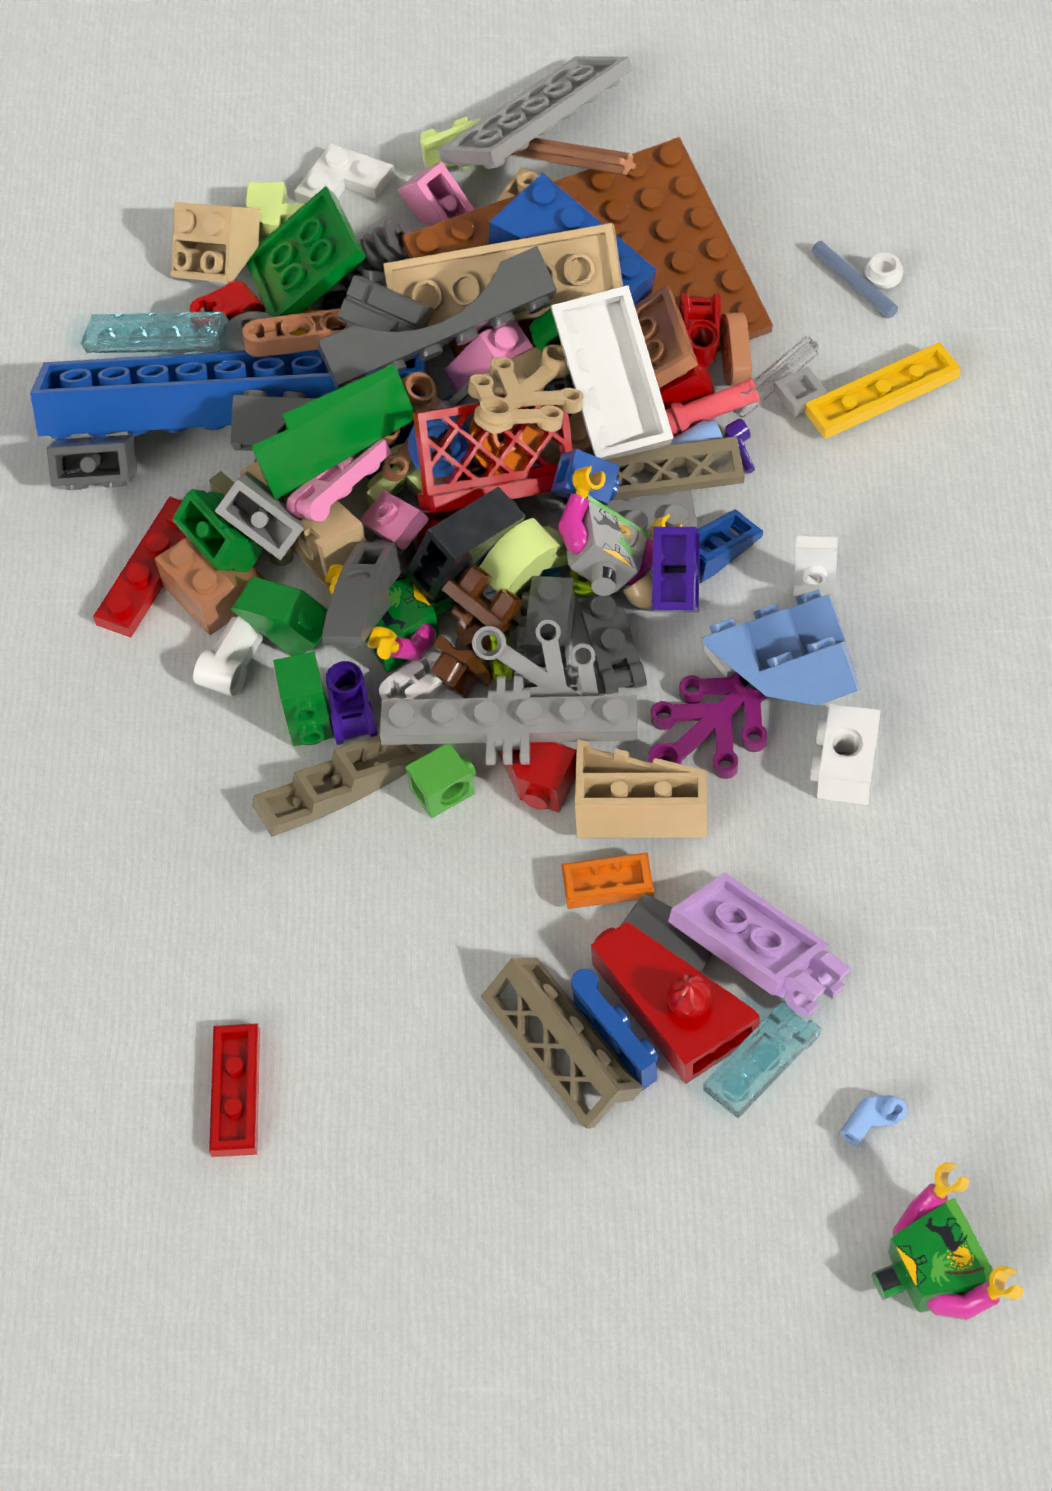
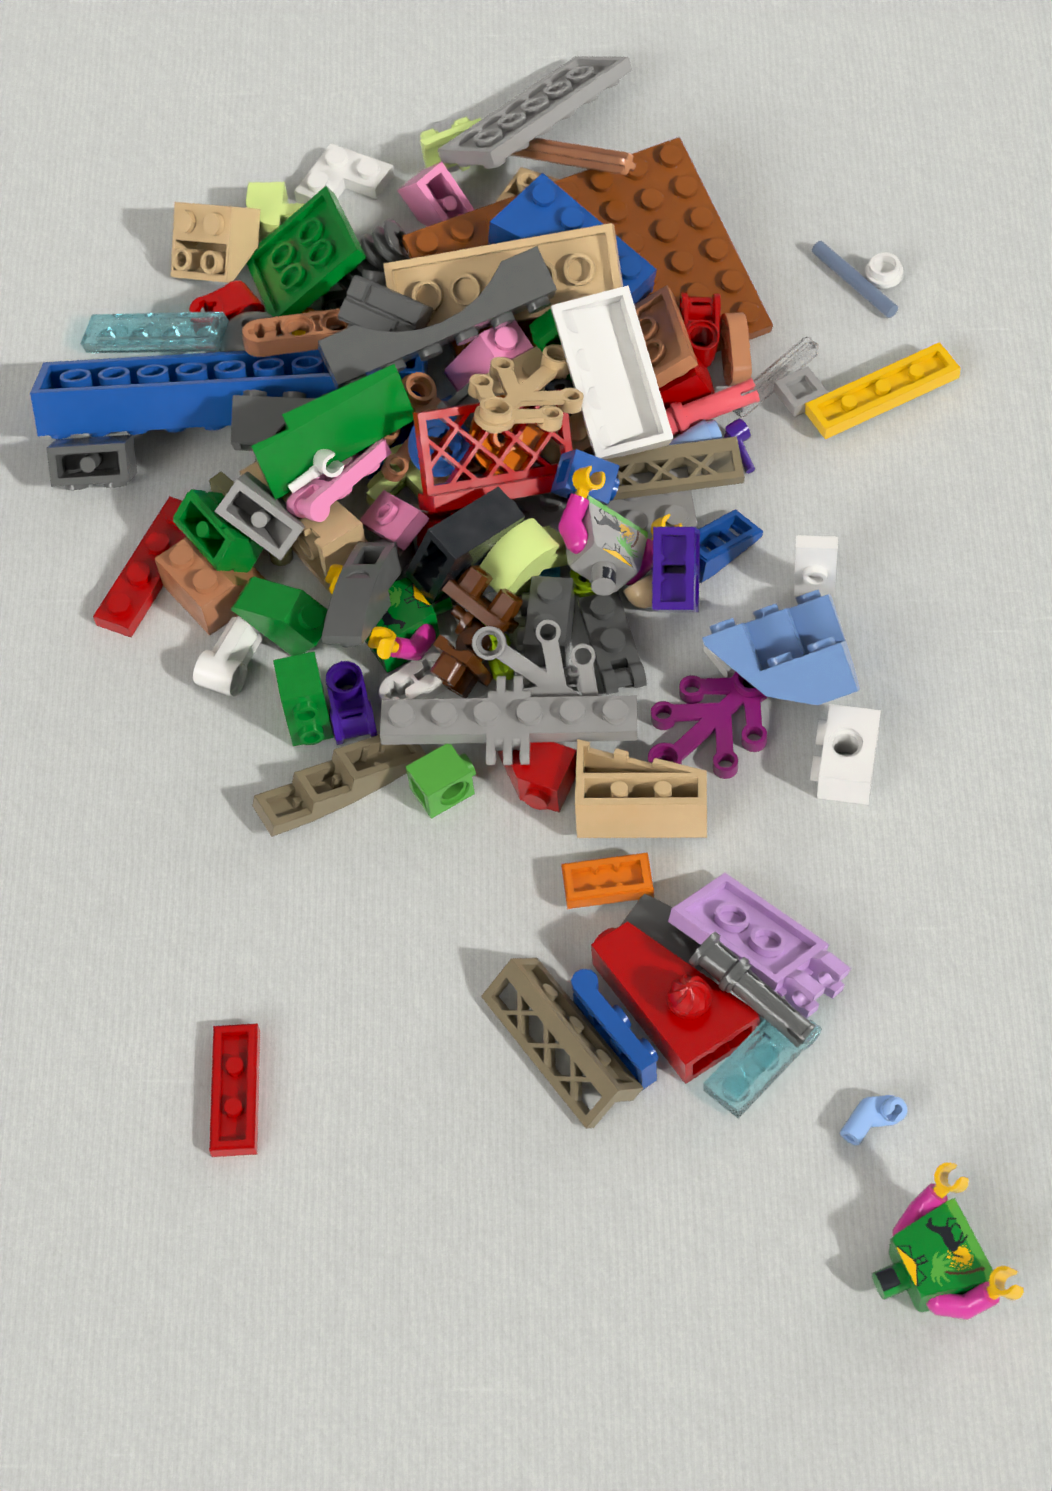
none -> white hand [287,449,344,493]
none -> dark grey pin [689,931,816,1048]

